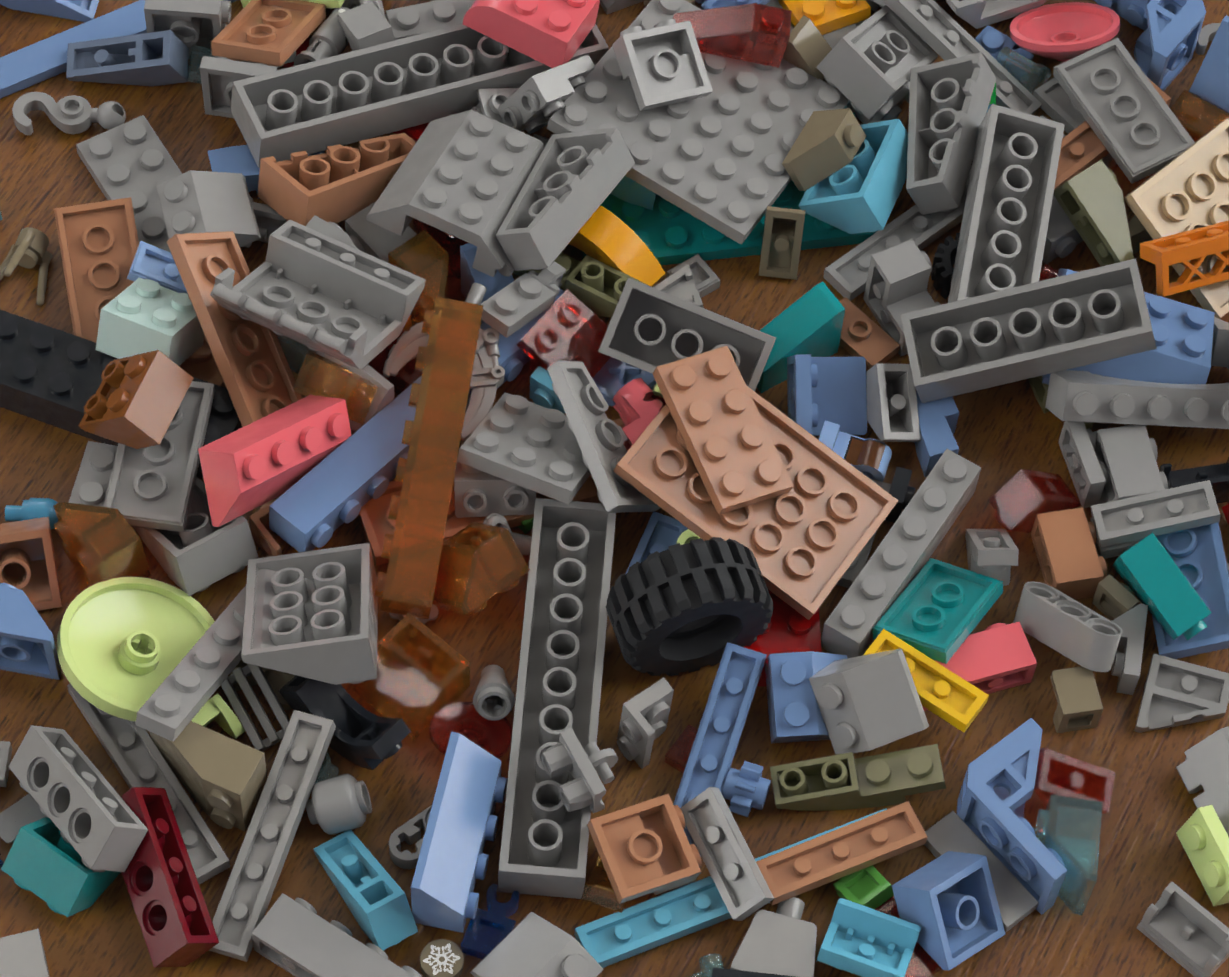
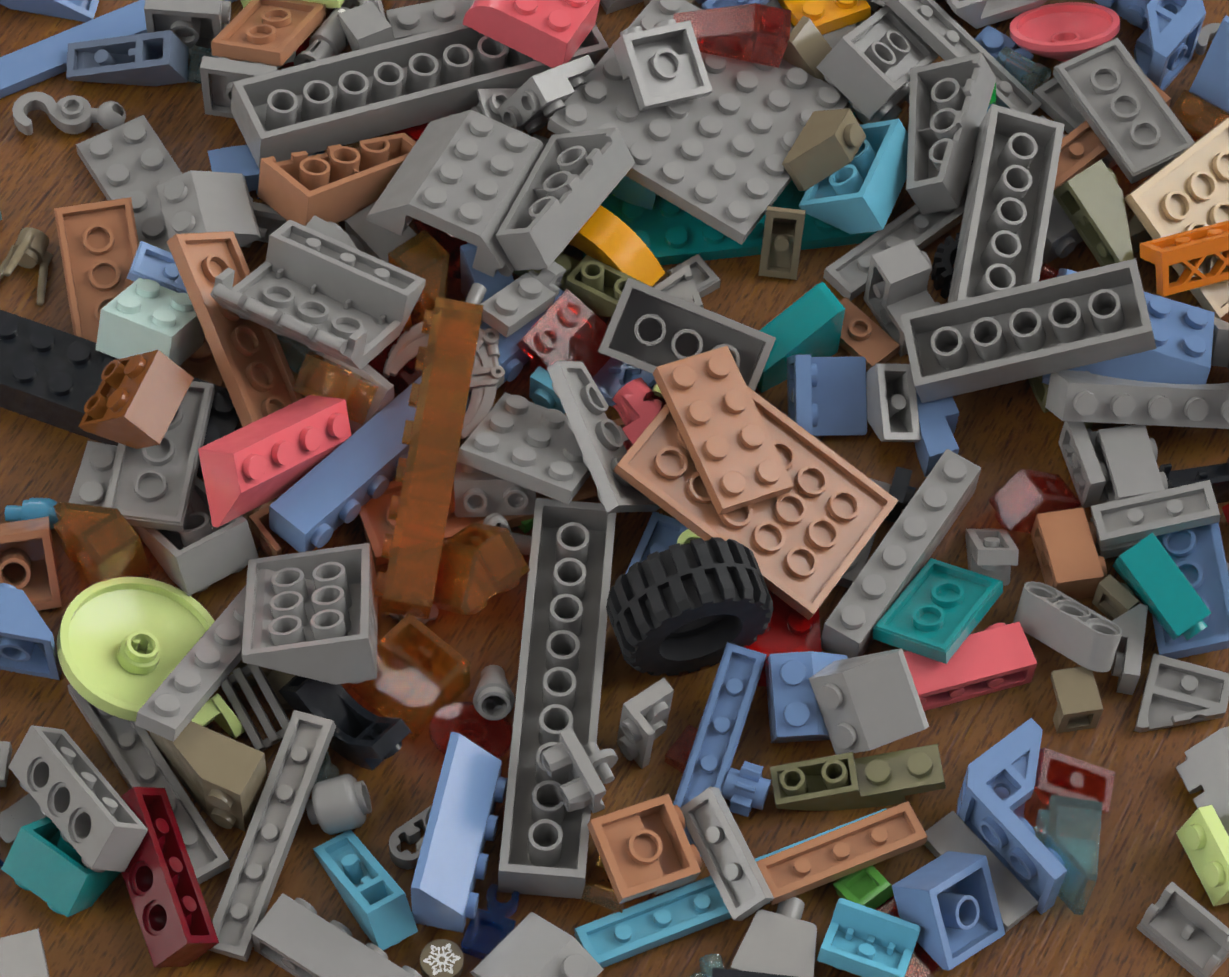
leg [819,420,892,482] -> none
yellow plate [864,629,989,733] -> none

